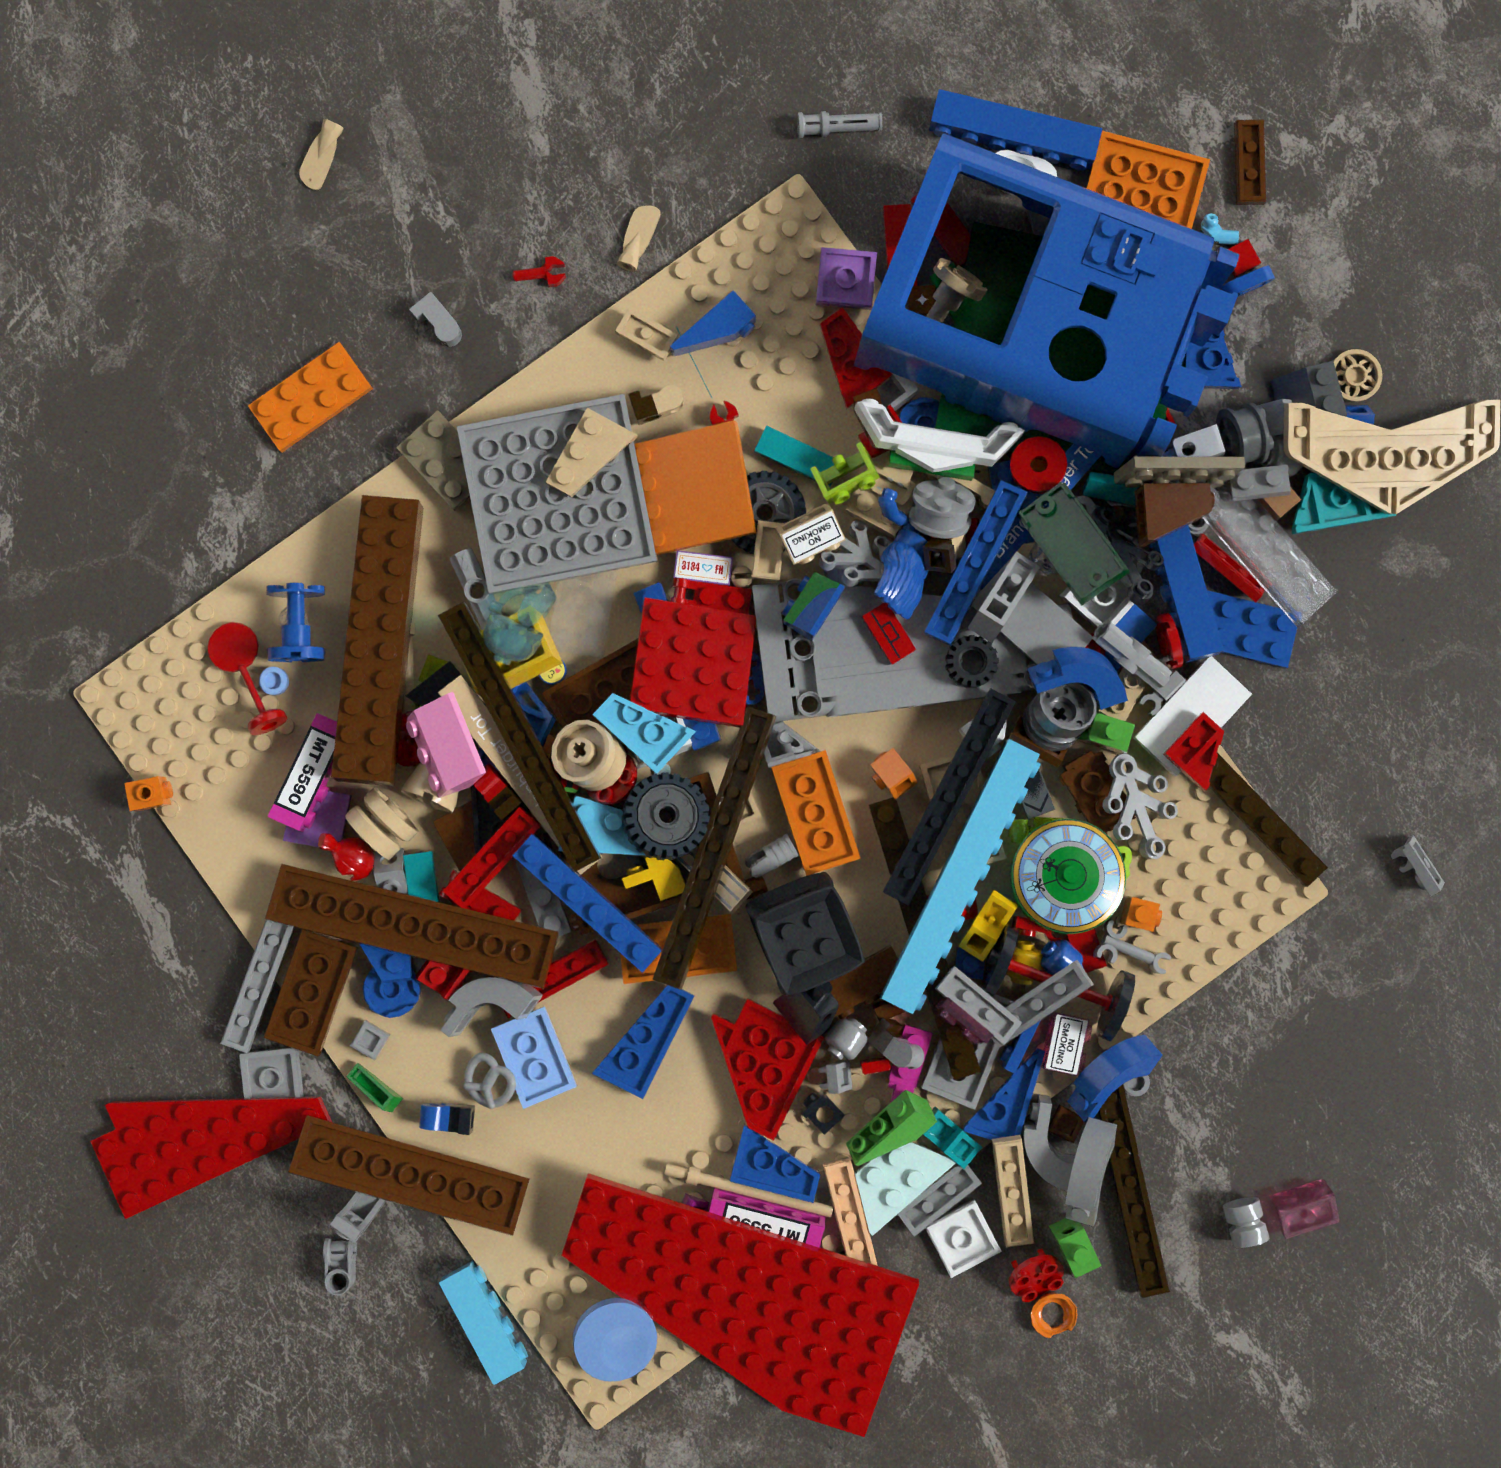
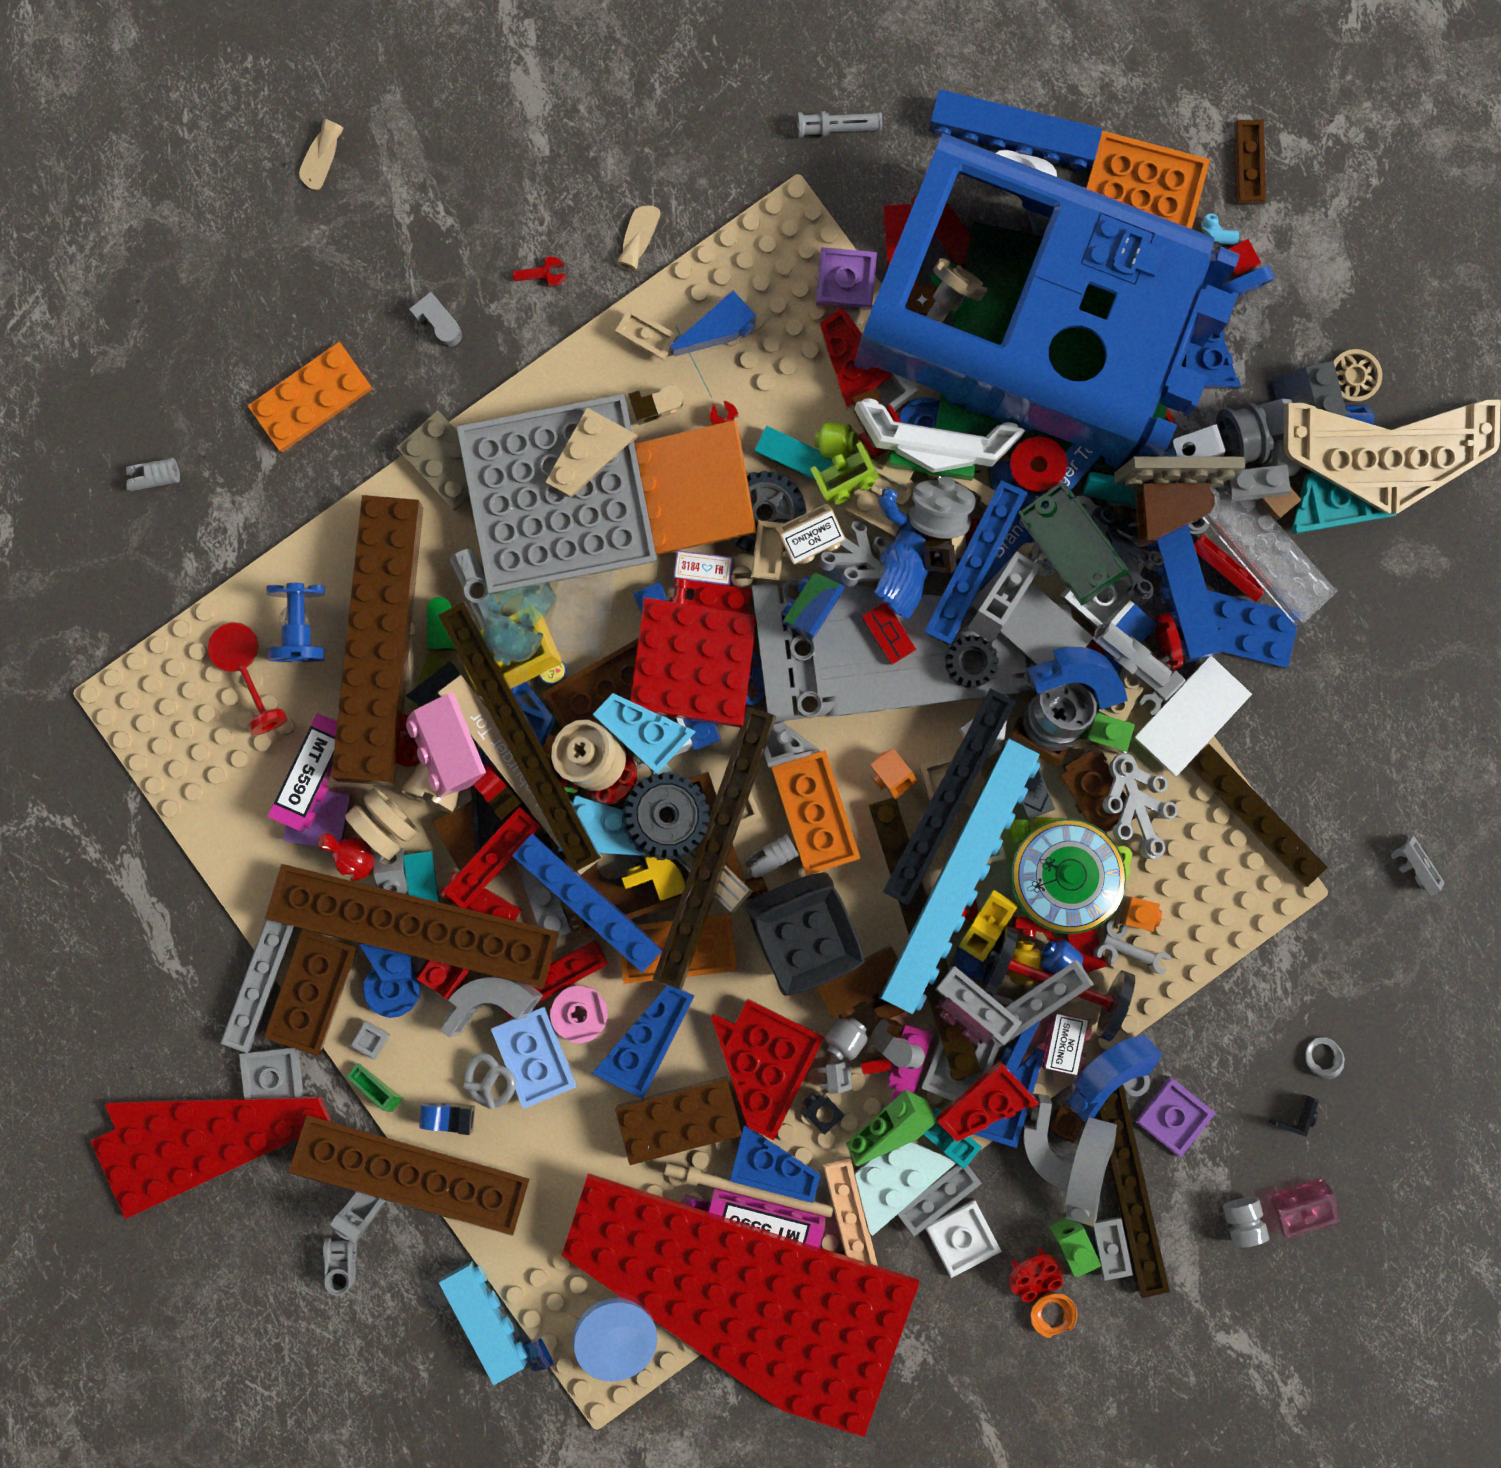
orange brick [124,776,173,811] -> none
light blue tile [259,667,289,696] -> none
black torso [773,982,839,1045] -> none
tan tile [992,1135,1034,1248] -> none
red wing [1163,712,1224,792] -> none
none -> light grey hinge [126,458,180,491]
none -> green leg [427,597,457,651]
none -> clear blue tile [523,1338,554,1371]
none -> bright pink plate [550,985,608,1043]
none -> reddish brown brick [615,1076,742,1165]
none -> lime head [814,422,858,459]
none -> red wing [936,1061,1040,1142]
none -> light grey plate [1092,1216,1133,1281]
none -> medium lavender tile [1134,1076,1216,1158]
none -> black bracket [1269,1096,1319,1137]
none -> light grey piece [1305,1037,1345,1079]

